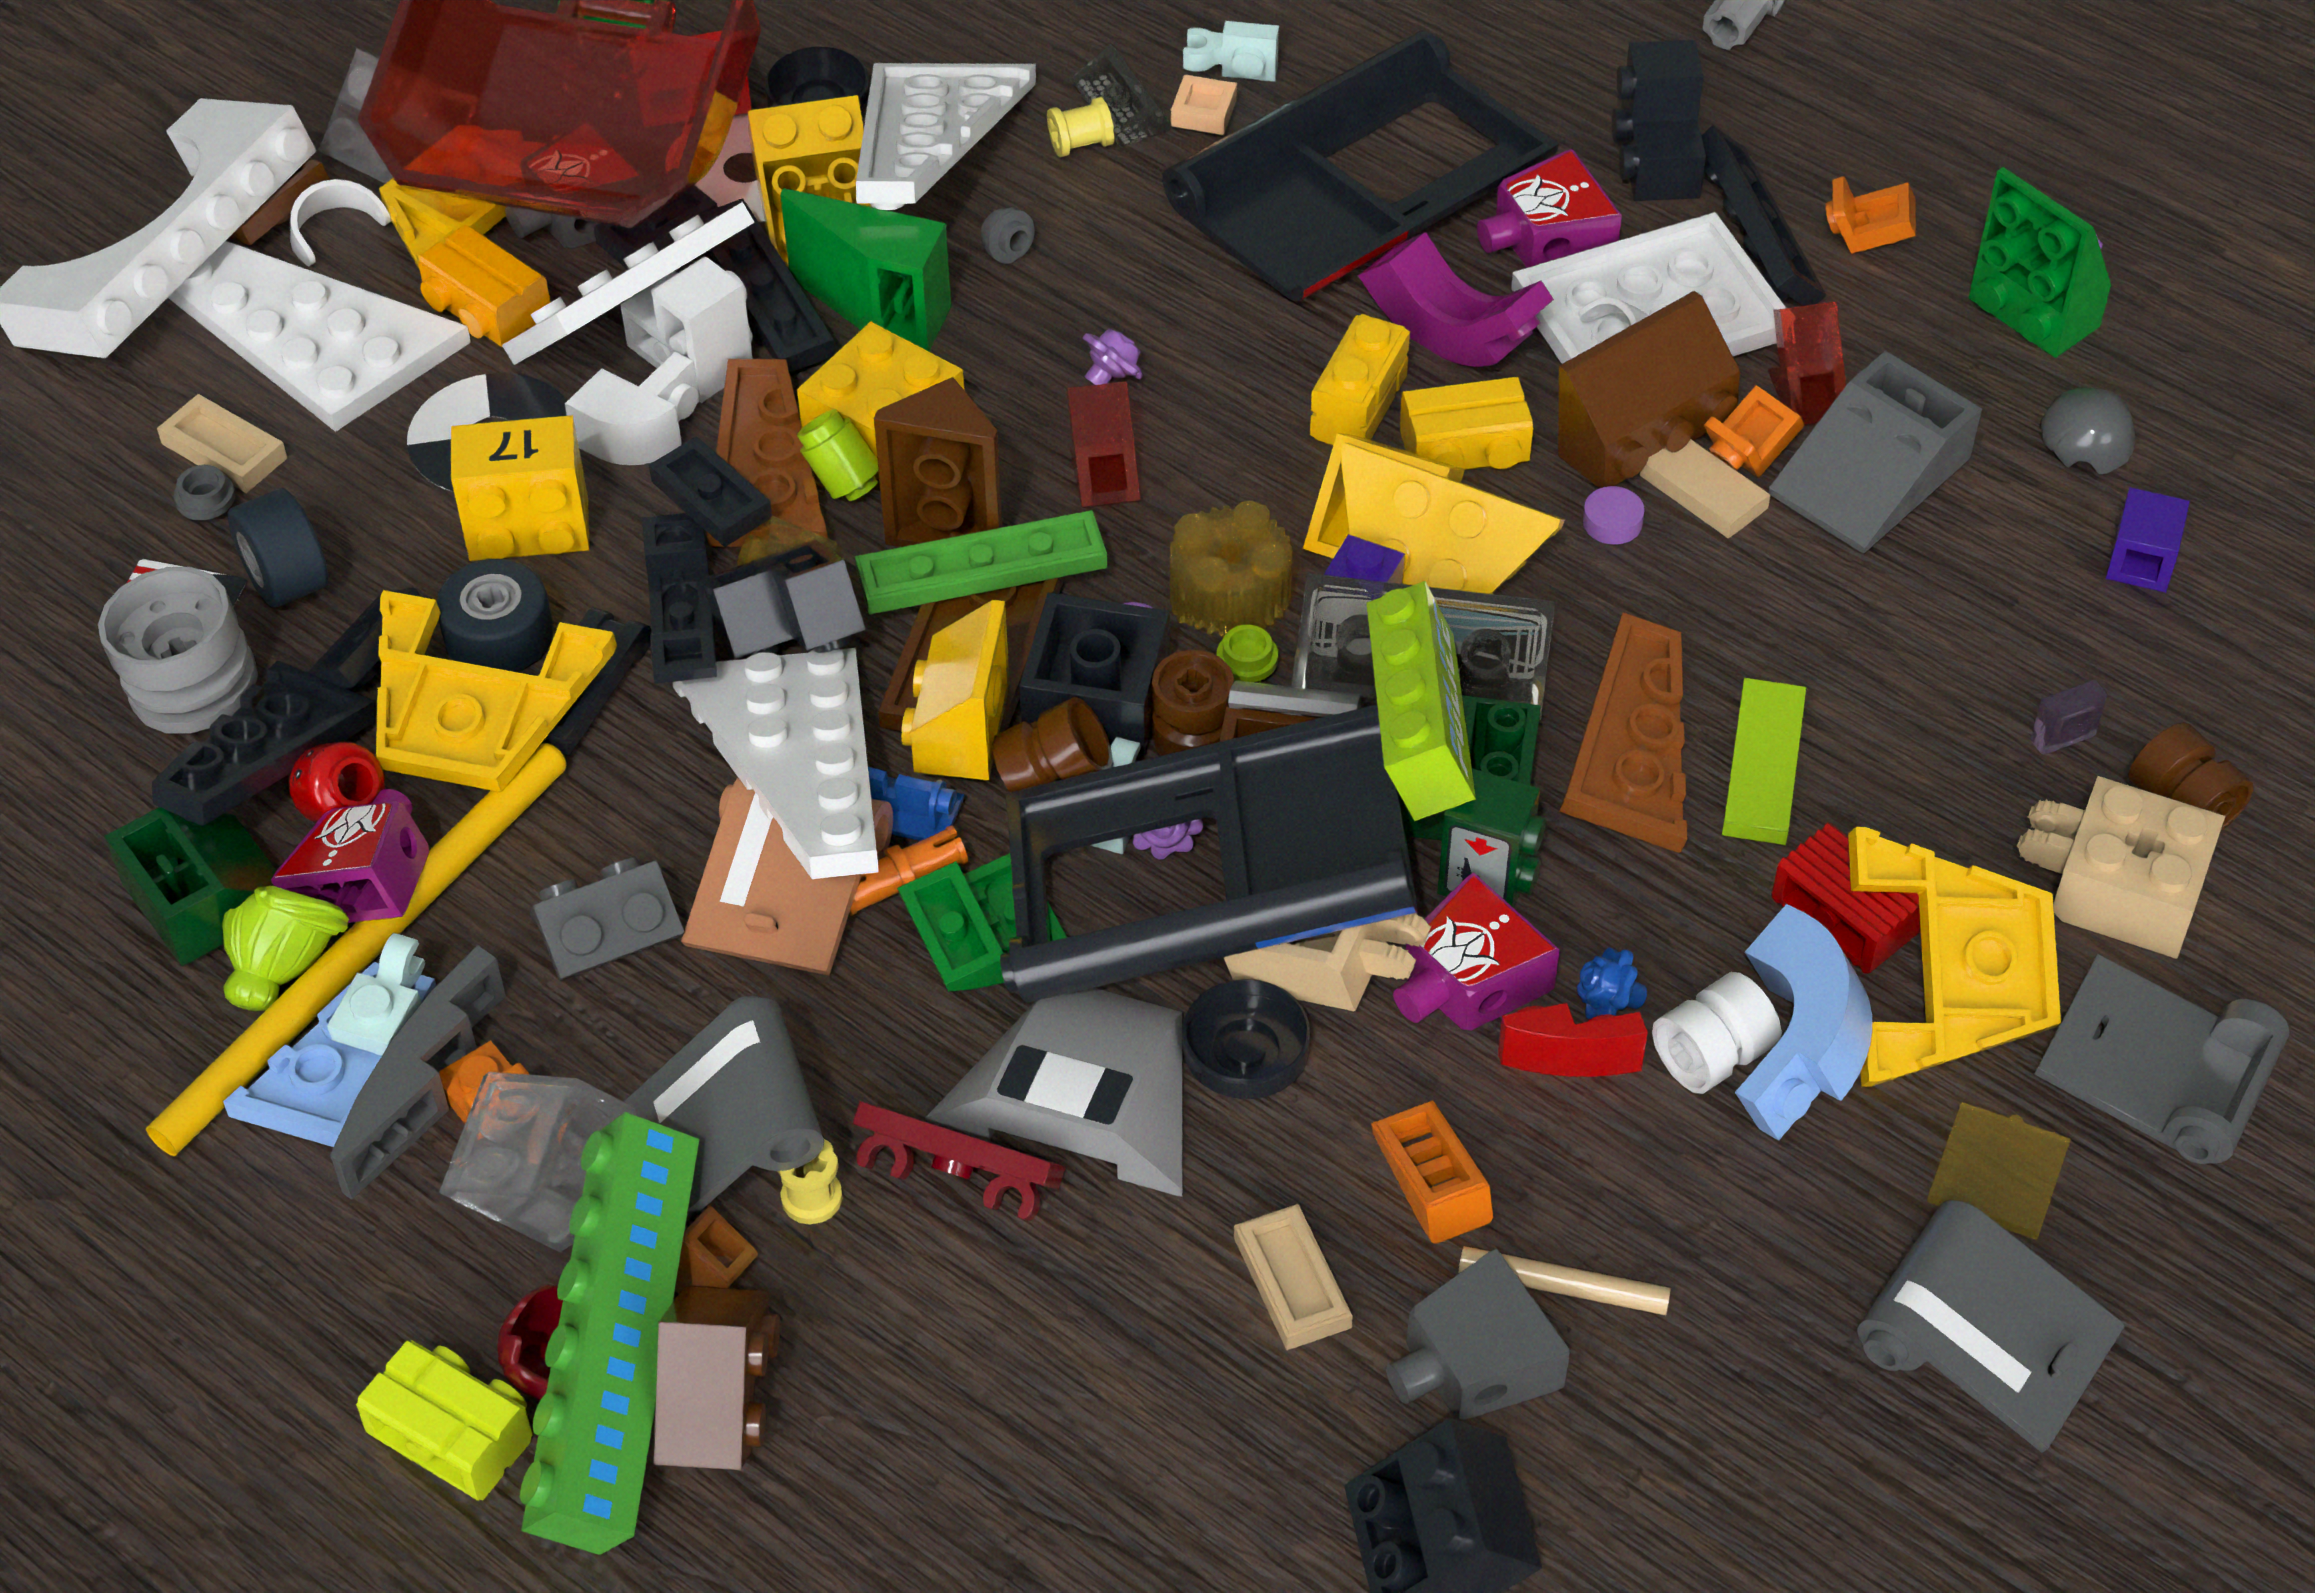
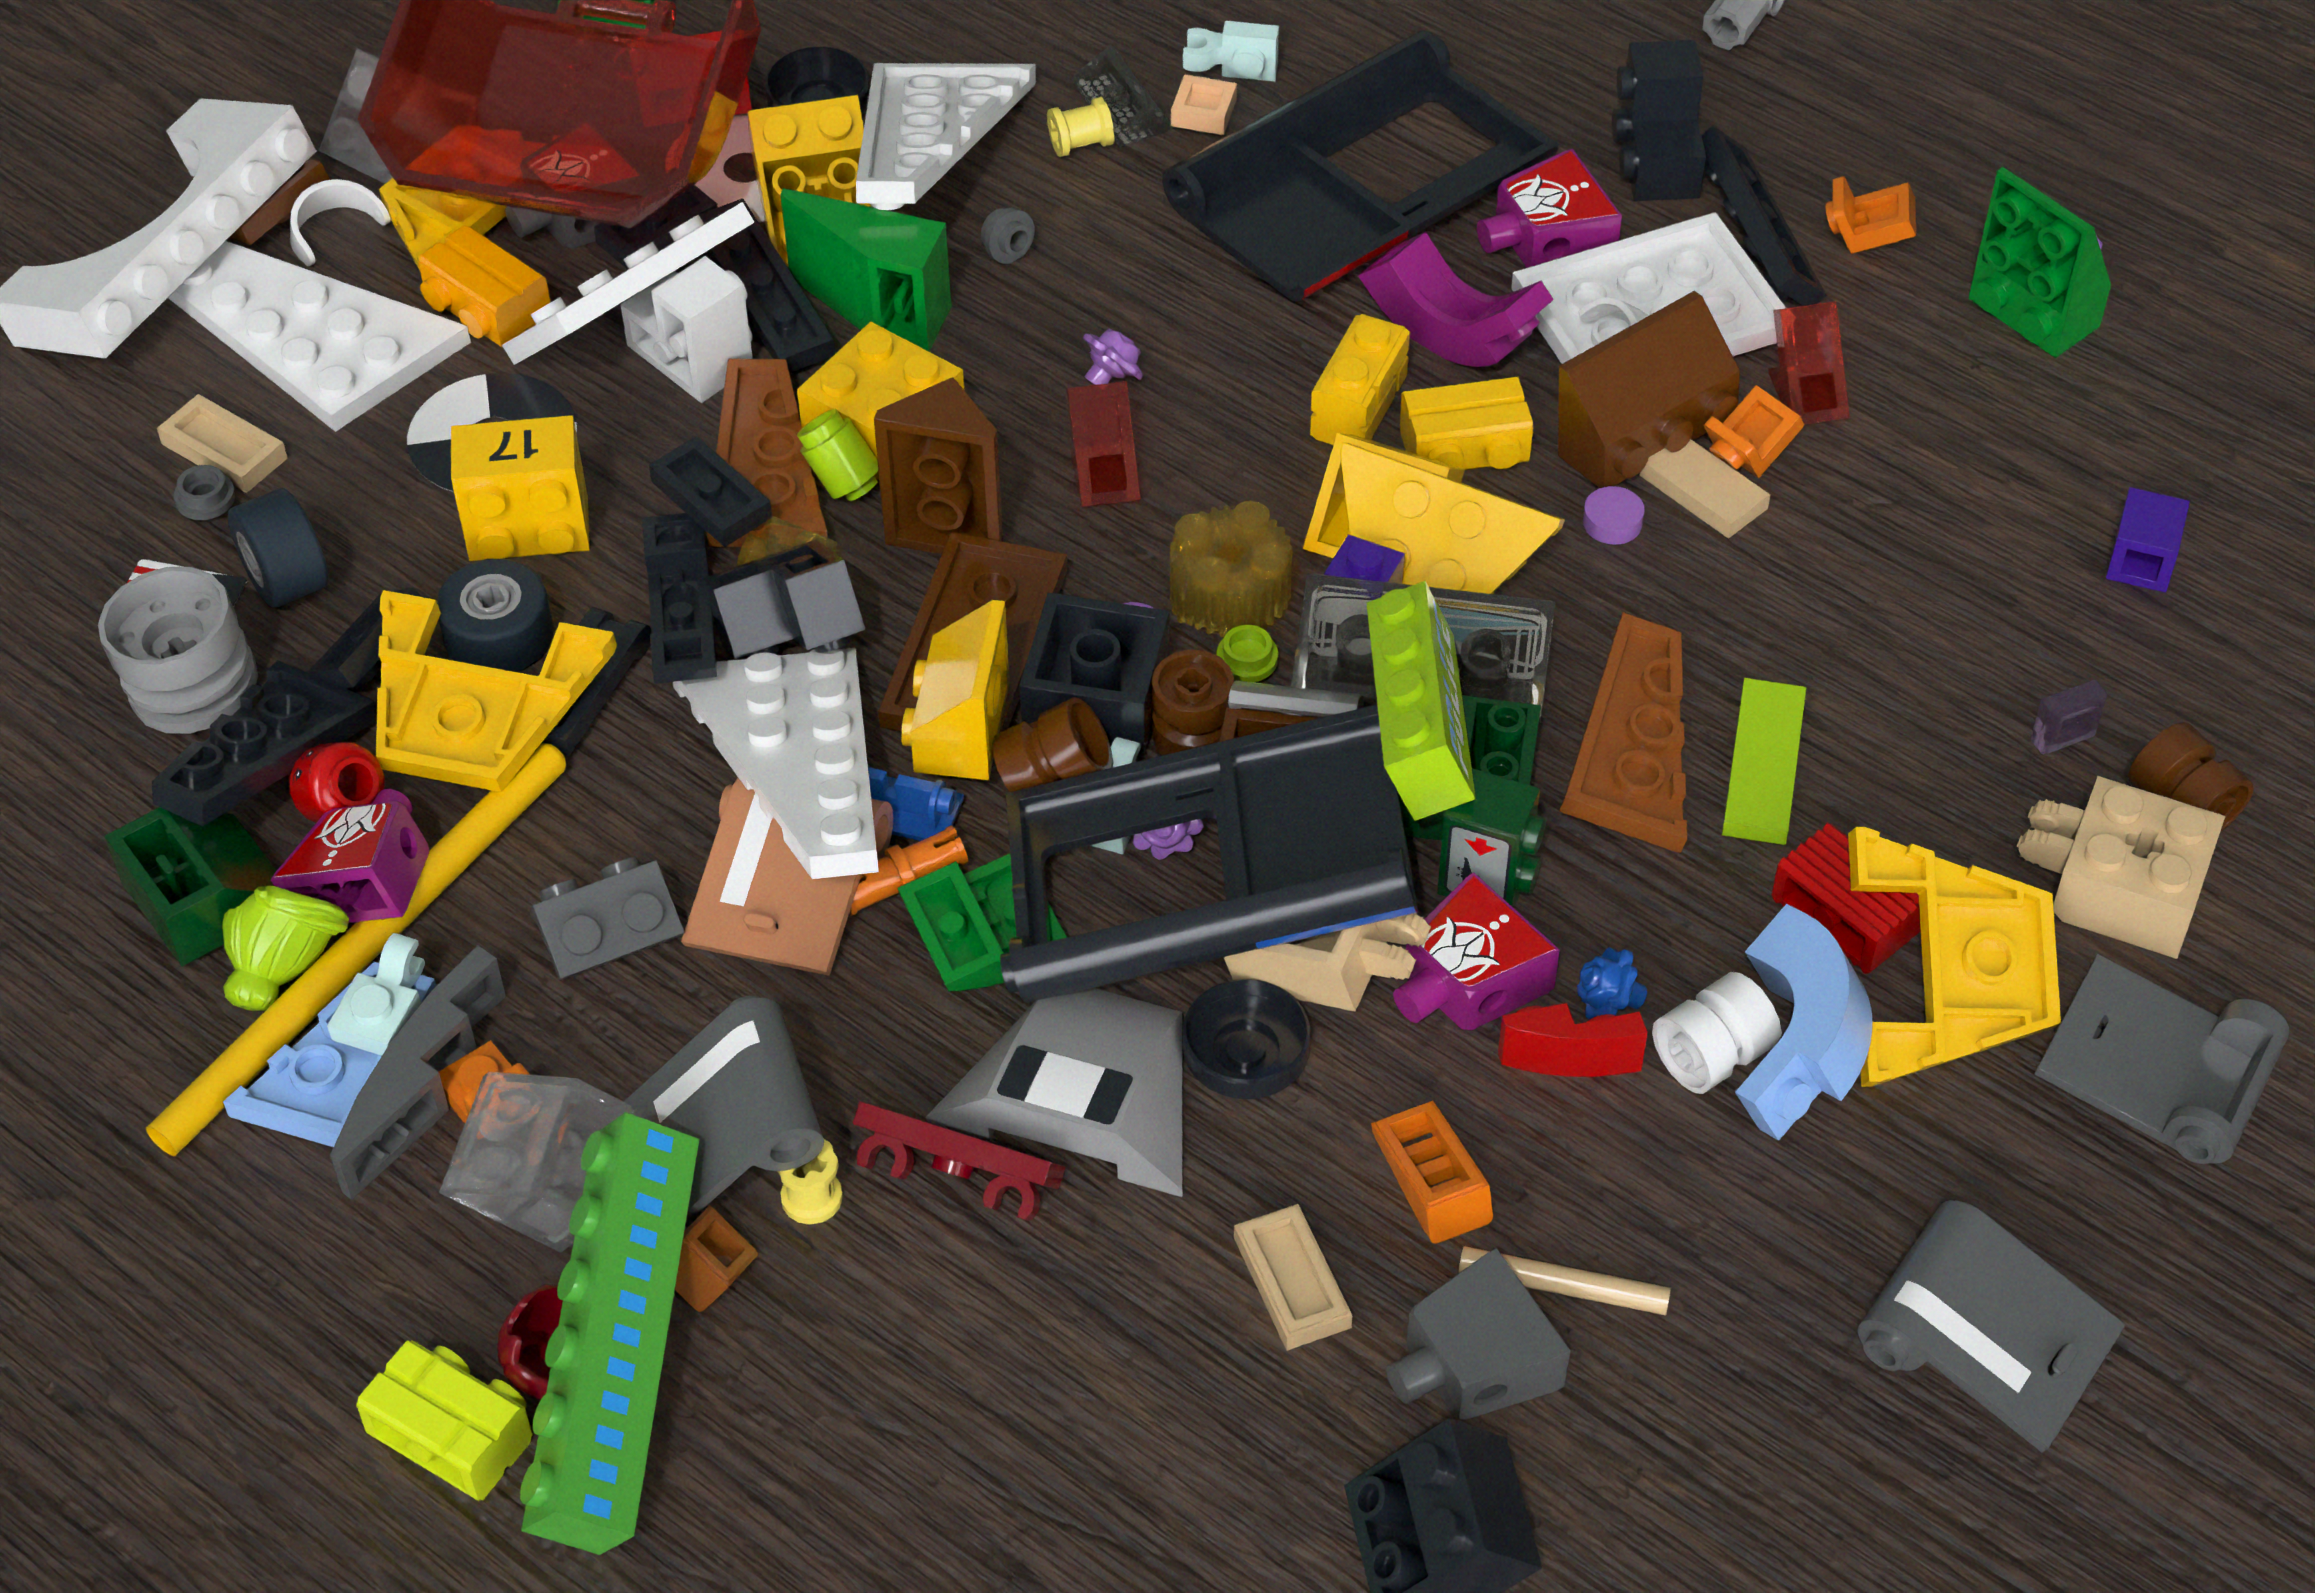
white brick [565,352,699,465] -> none
brick [654,1286,780,1470] -> none
bright green tile [855,510,1107,615] -> none
dark grey slope [1768,351,1982,554] -> none
clear yellow piece [1927,1102,2071,1240] -> none
dark grey hair [2041,388,2135,474] -> none

